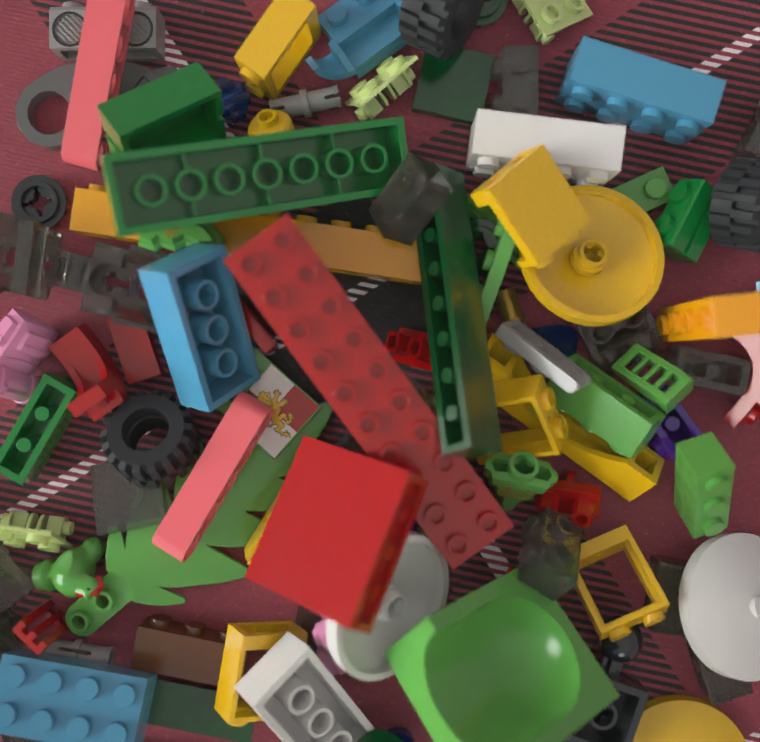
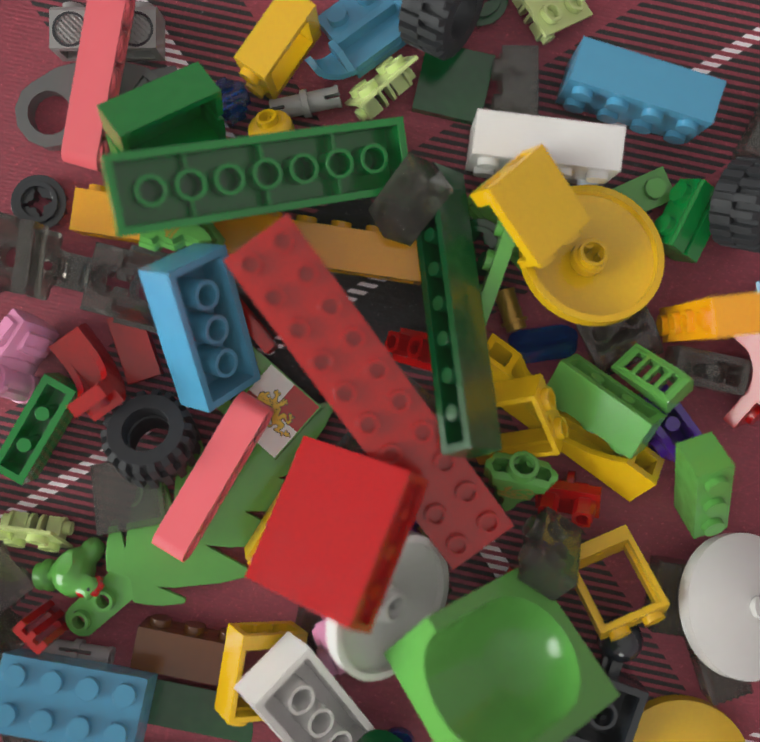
light grey hinge [495,319,591,393] -> none

